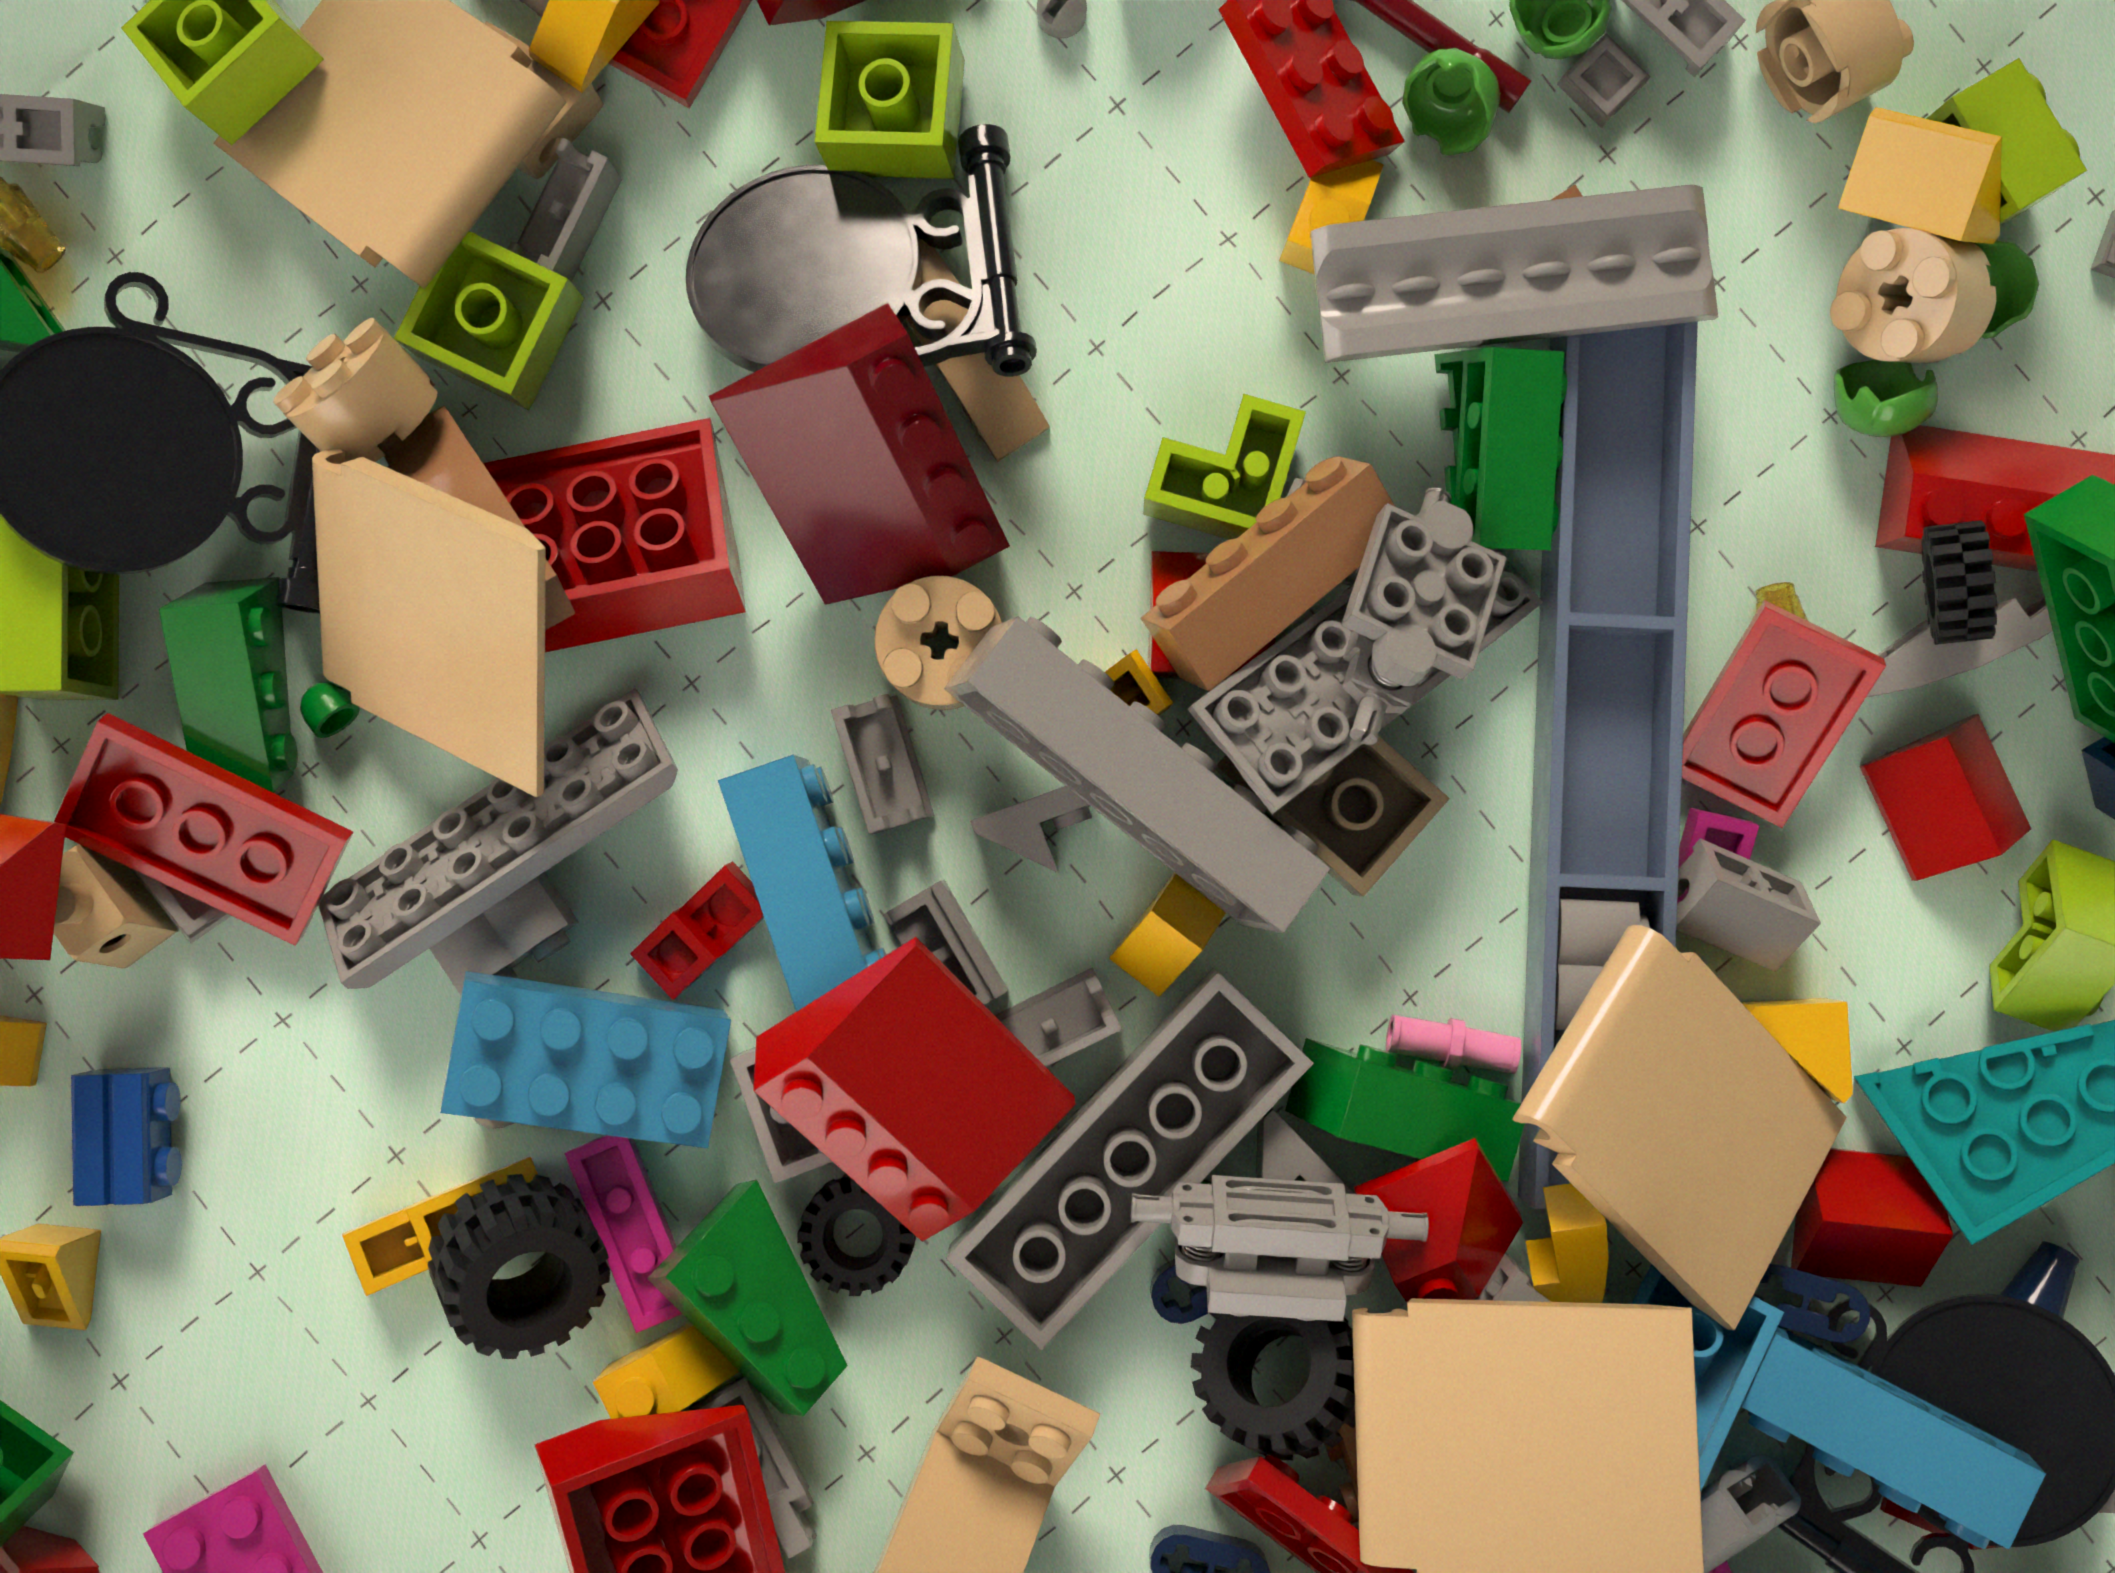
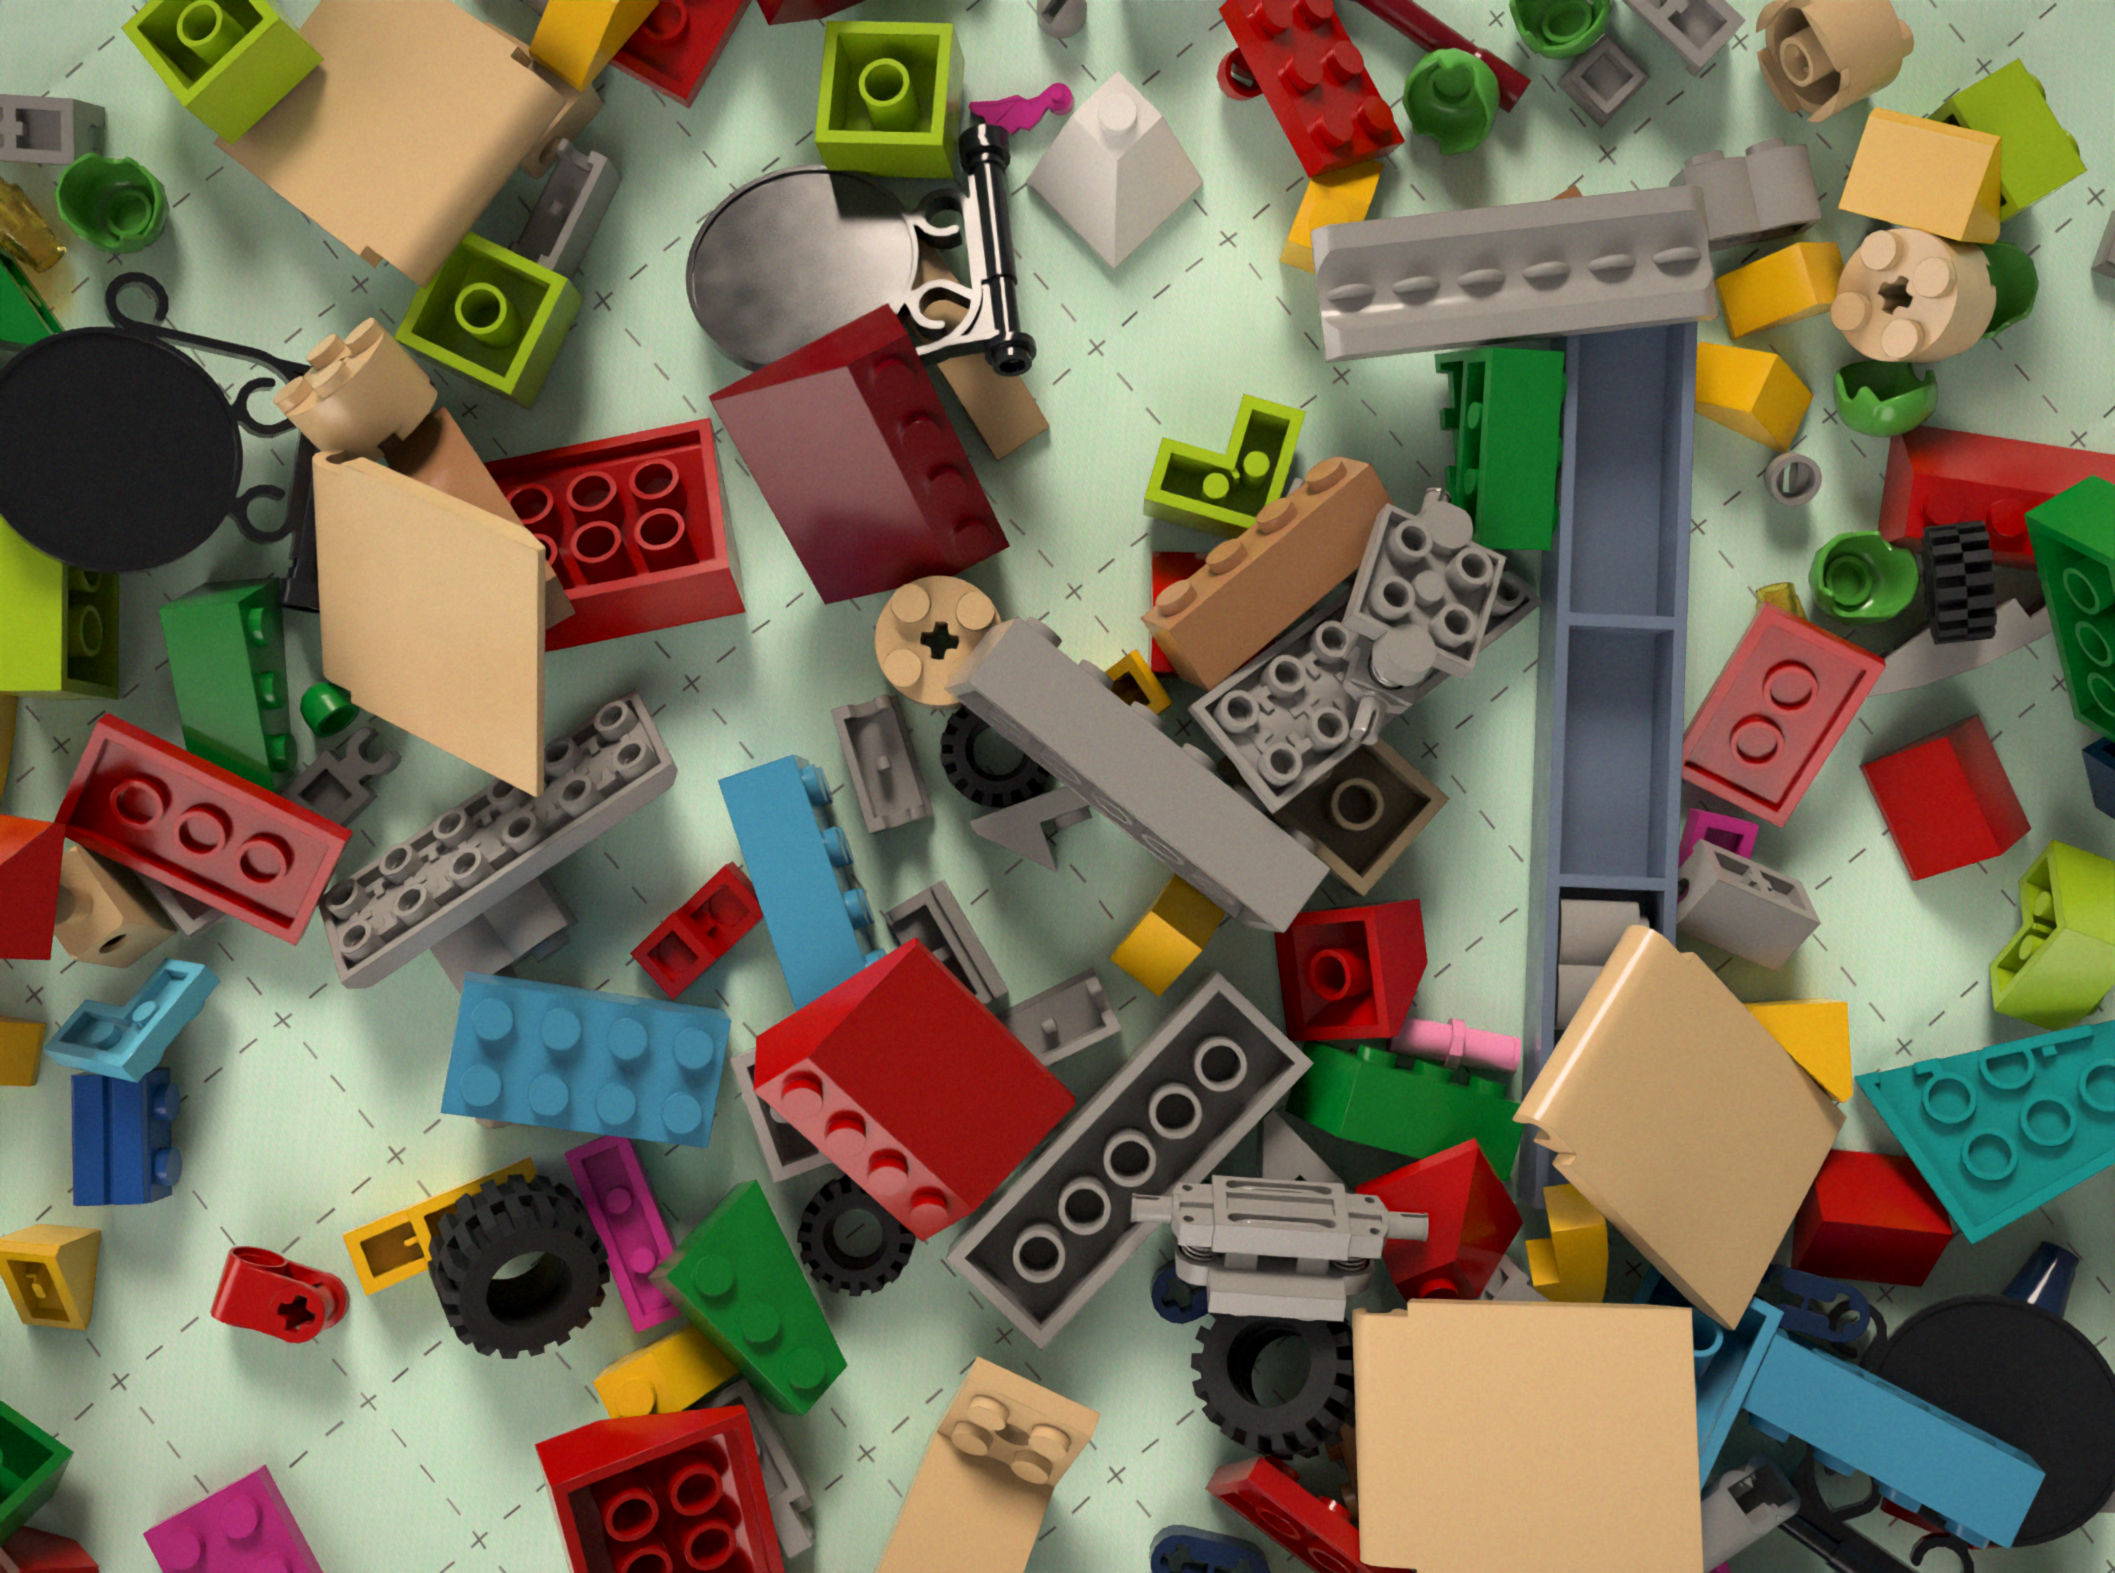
none -> medium azure plate [43,958,221,1083]
none -> bright green hair [54,152,170,254]
none -> red piece [210,1246,350,1344]
none -> dark grey plate [280,727,402,828]
none -> black tyre [940,704,1050,808]
none -> dark pink piece [969,83,1075,136]
none -> white slope [1026,71,1204,272]
none -> red hinge [1216,47,1263,101]
none -> red slope [1274,898,1428,1041]
none -> light grey brick [1669,138,1822,253]
none -> yellow slope [1695,341,1814,454]
none -> yellow slope [1714,242,1844,340]
none -> light grey hinge [1764,452,1822,506]
none -> bright green hair [1808,530,1921,626]

